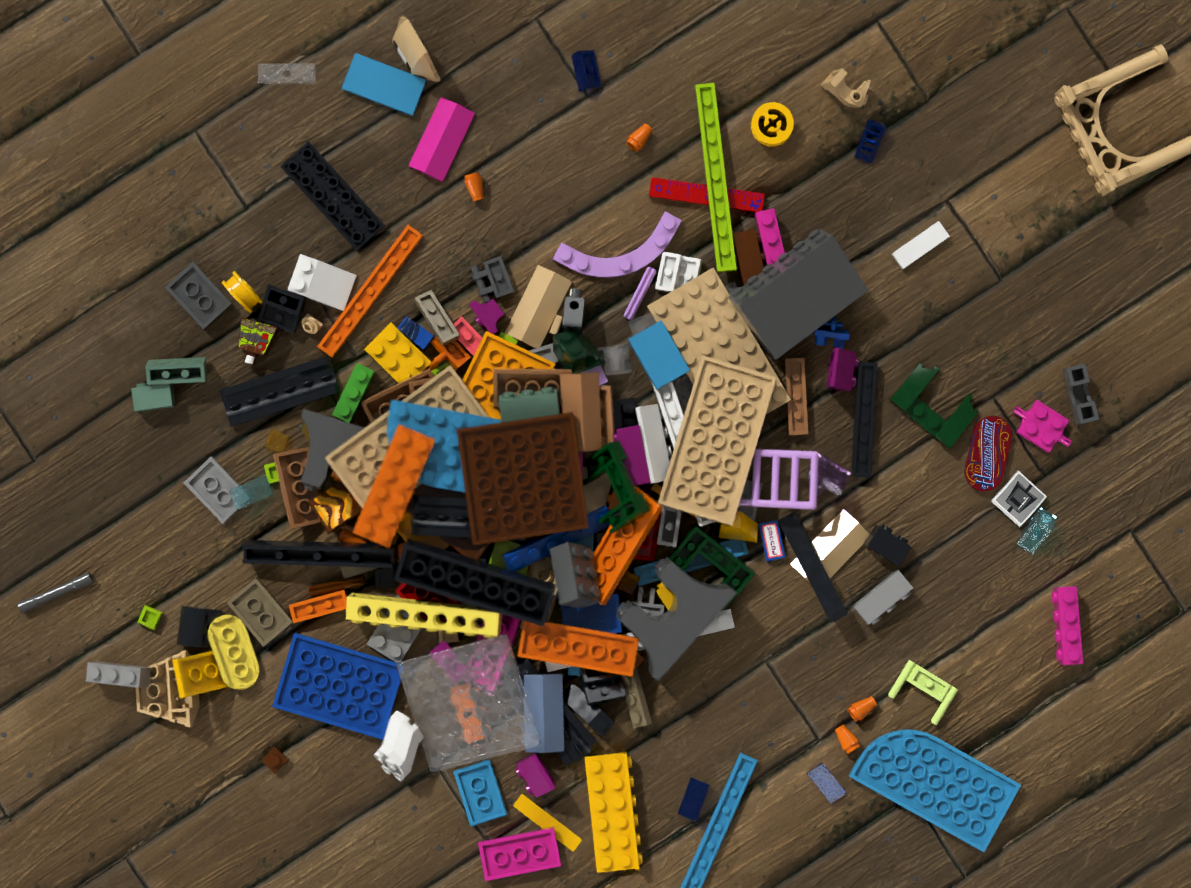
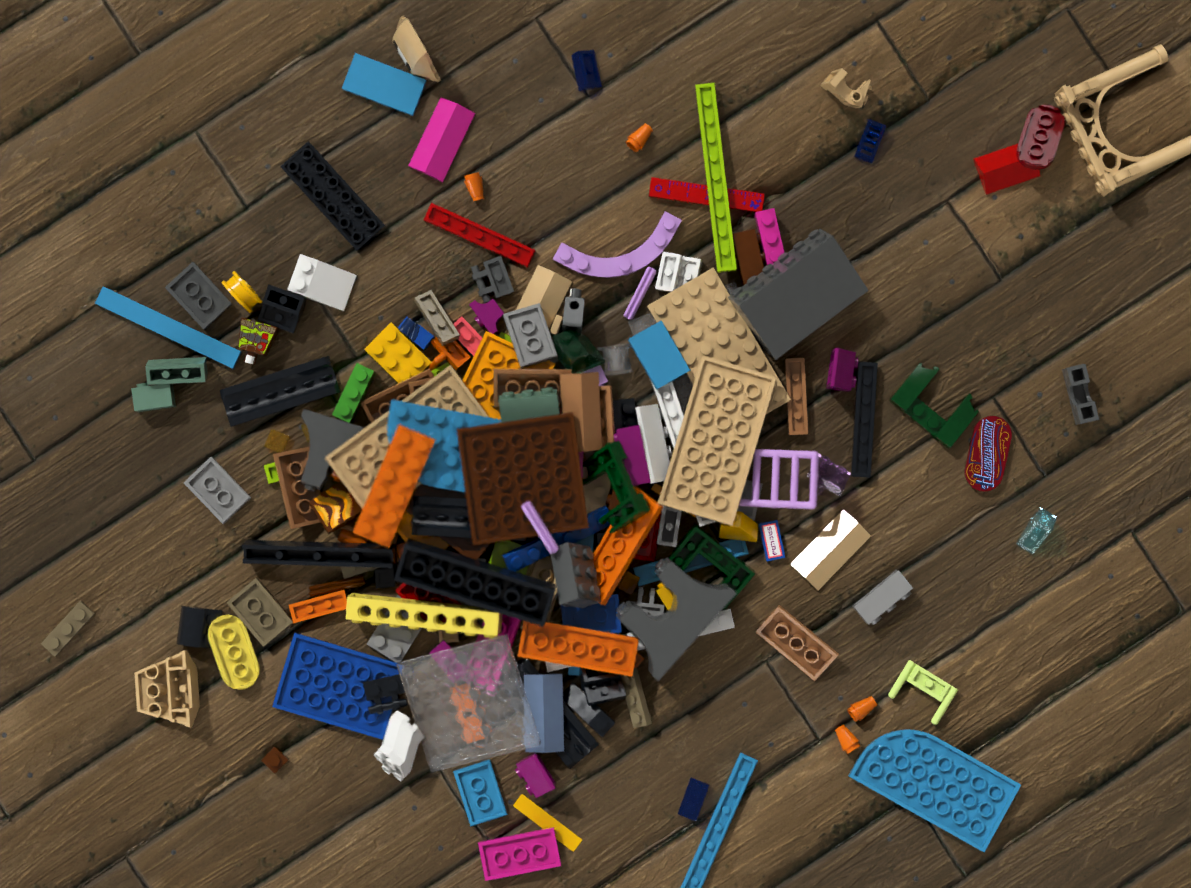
dark grey piece [18,572,94,613] -> none
light grey brick [86,662,151,688] -> none
lime tile [137,605,164,630] -> none
yellow plate [172,651,229,698] -> none
clear light blue slope [229,475,273,510] -> none
clear tile [258,63,316,84] -> none
tan plate [301,313,323,334] -> none
orange tile [317,224,424,358] -> none
yellow bracket [585,752,643,873] -> none
yellow wheel [751,102,794,147] -> none
black tile [778,512,848,623] -> none
clear blue slope [807,761,847,804] -> none
blue hips [814,316,850,349] -> none
black brick [864,524,911,566] -> none
white tile [891,221,950,270] -> none
slope [991,471,1047,527] -> none
dark pink plate [1013,400,1072,453] -> none
dark pink brick [1051,586,1083,665] -> none
none -> dark tan plate [41,601,95,657]
none -> dark azure tile [95,286,242,369]
none -> black plate [363,674,408,714]
none -> red tile [424,203,536,268]
none -> light grey tile [503,303,558,369]
none -> lavender axle [521,501,559,554]
none -> medium nougat slope [756,605,839,681]
none -> red slope [973,144,1040,195]
none -> dark red tile [1016,104,1065,170]

